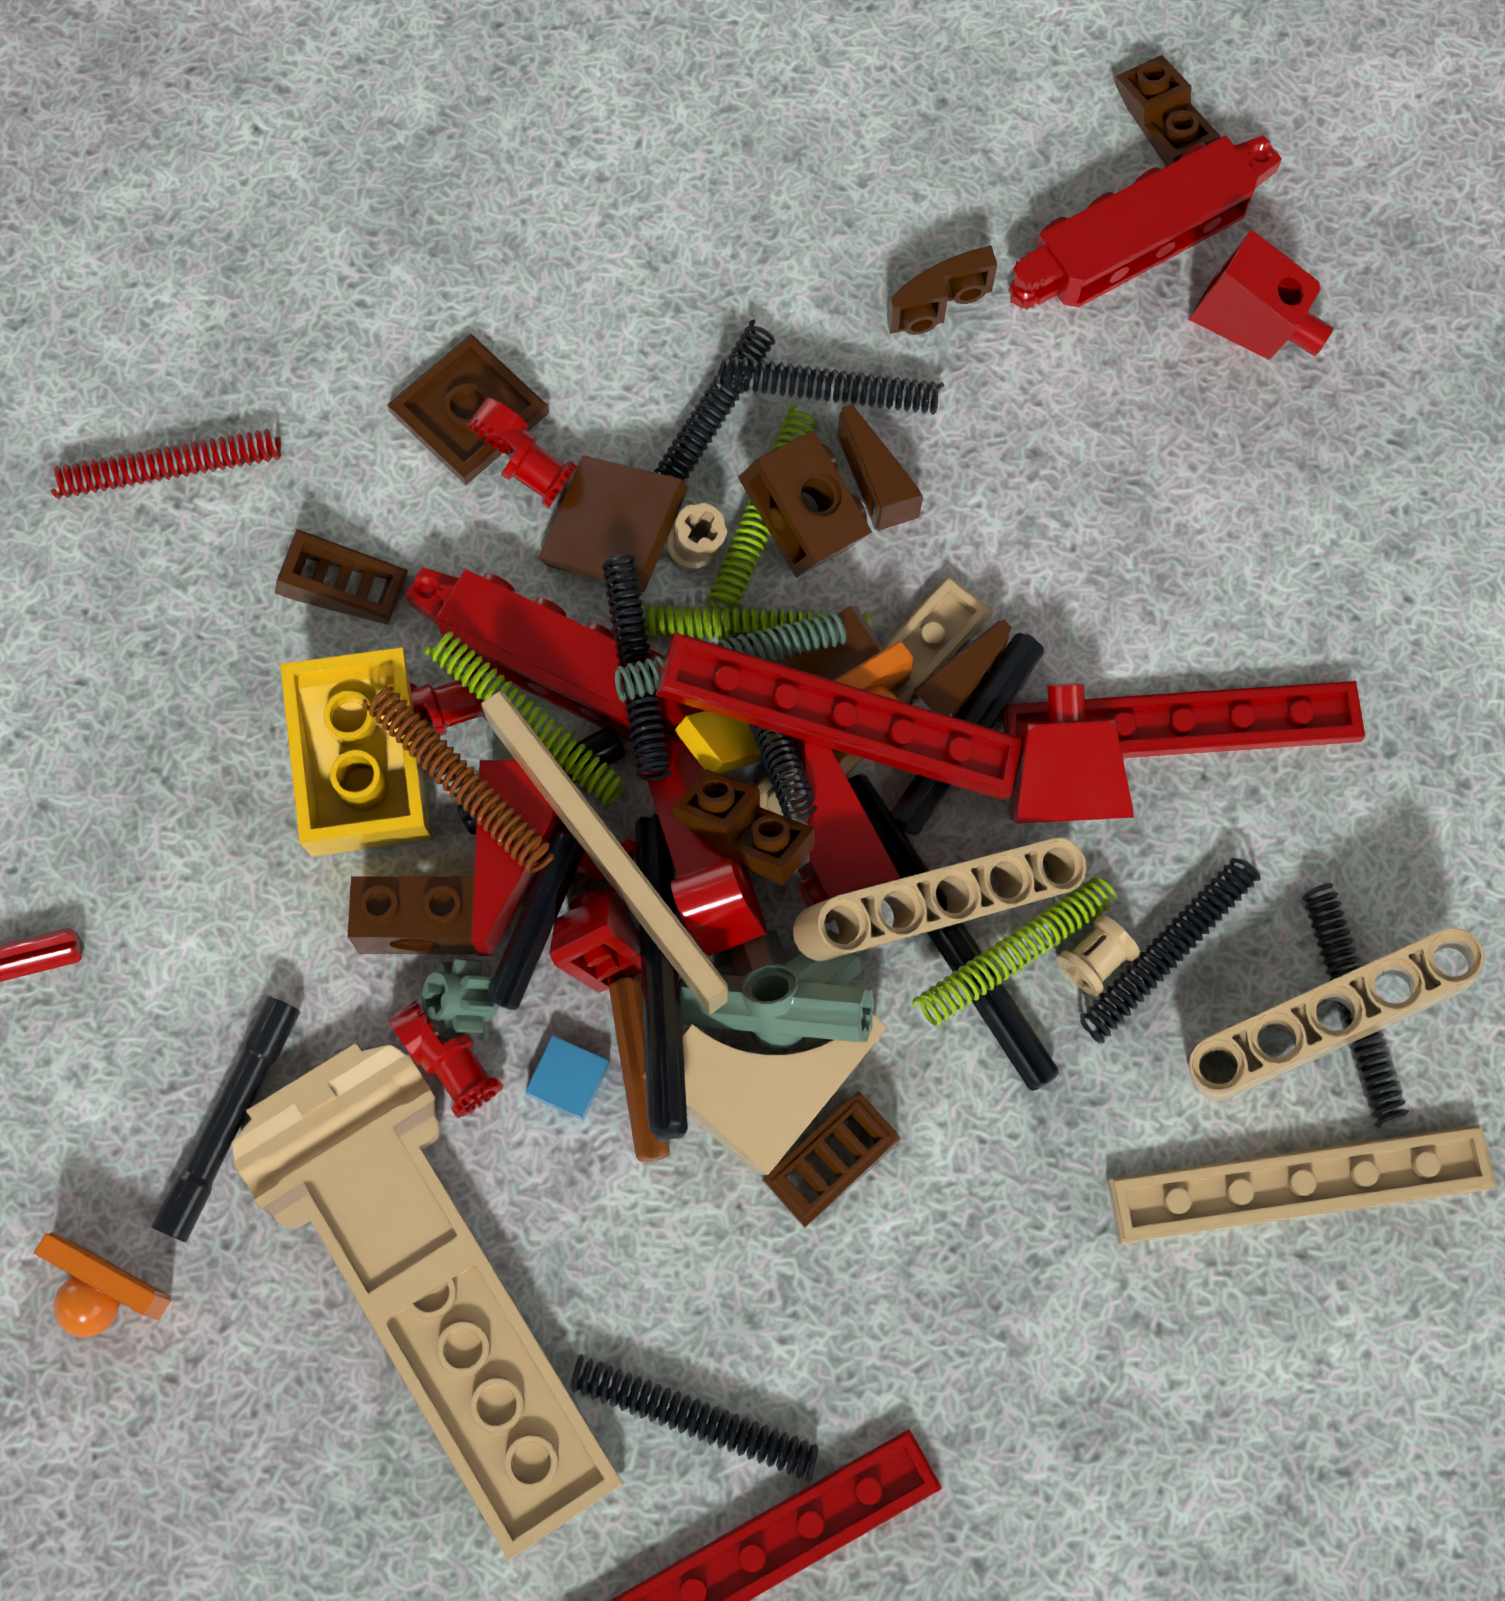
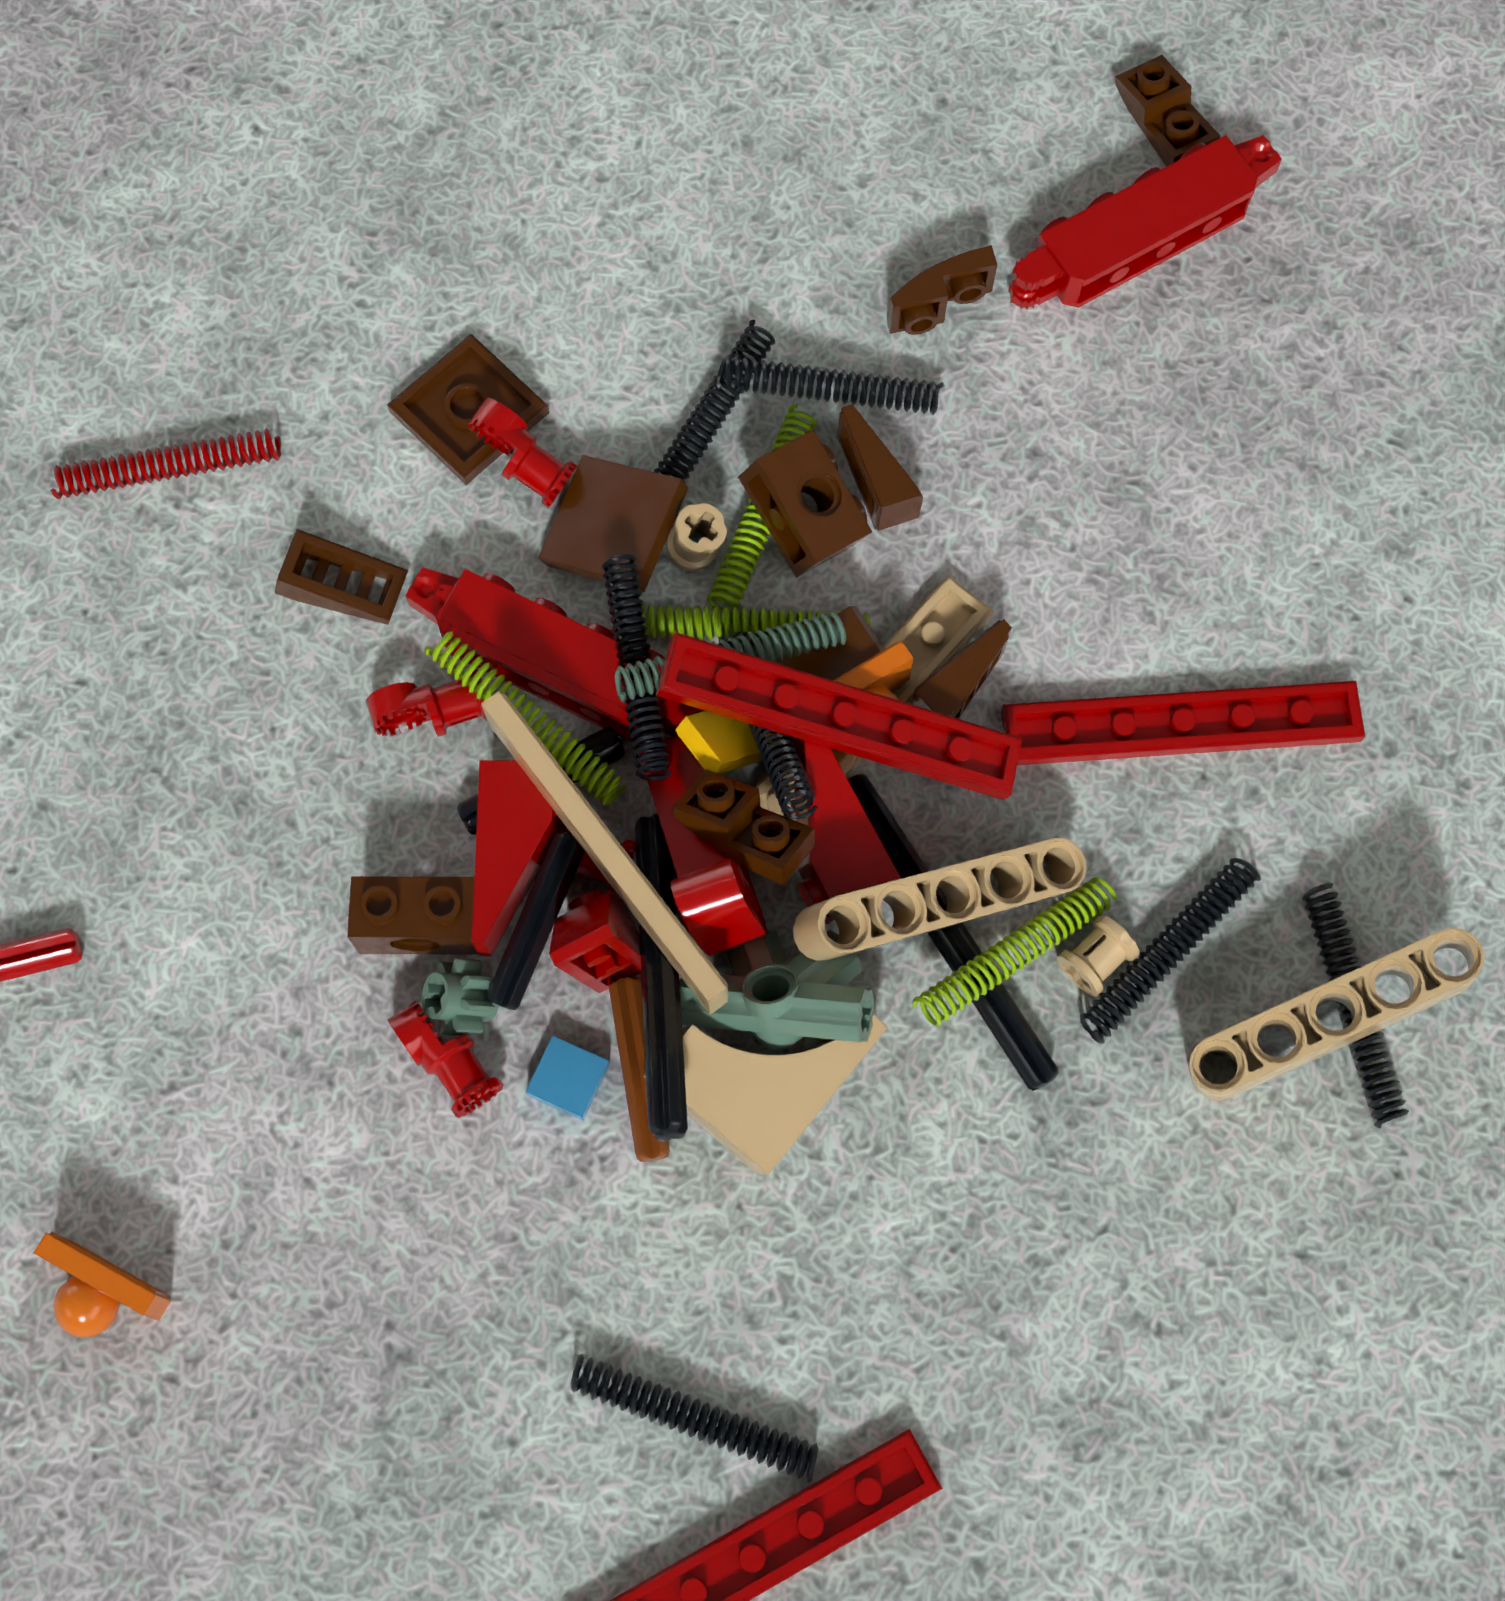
black piece [151,996,301,1243] -> none
tan piece [231,1043,624,1560] -> none
yellow slope [280,647,433,857] -> none
dark orange piece [362,686,554,873] -> none
reddish brown slope [763,1091,901,1229] -> none
black axle [891,633,1044,836] -> none
red torso [1009,683,1134,824] -> none
tan tile [1107,1124,1497,1245] -> none
red torso [1188,230,1334,360] -> none

